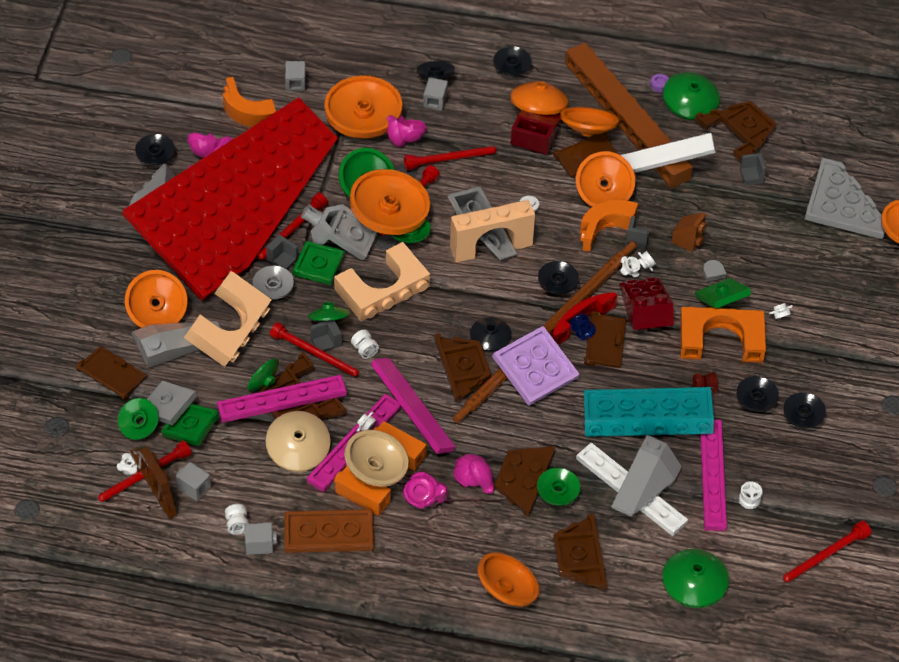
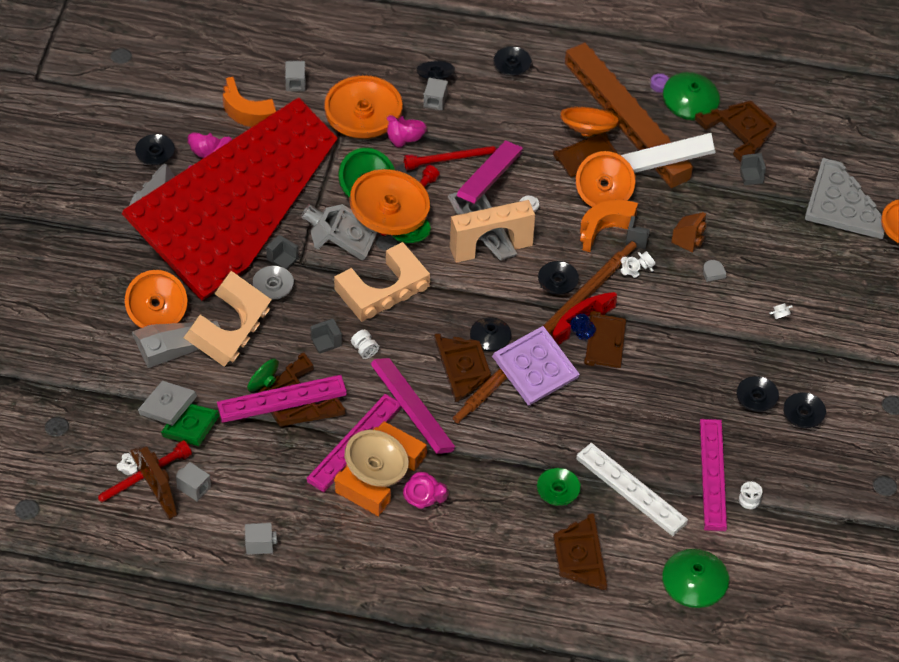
reddish brown door [76,346,148,400] -> none
green dish [118,398,159,440] -> none
white wheel [225,504,249,535] -> none
red piece [258,192,329,260] -> none
tan dish [266,411,330,472] -> none
red piece [270,322,359,377] -> none
dark orange tile [284,509,373,553] -> none
green plate [293,241,345,285] -> none
green dish [308,302,350,321] -> none
white plate [356,412,376,432] -> none
dark pink hair [453,454,494,494] -> none
orange dish [477,553,539,606] -> none
reddish brown wing [494,446,555,517] -> none
orange dish [510,81,568,115] -> none
dark red slope [510,110,562,155] -> none
teal bracket [584,387,714,437] -> none
light grey wedge [611,435,682,517] -> none
dark red slope [619,277,674,330] -> none
orange arch [679,307,766,363] -> none
clear red wheel [693,372,718,393] -> none
green plate [695,278,751,309] -> none
red piece [783,520,872,582] -> none
none -> dark pink tile [457,140,523,204]

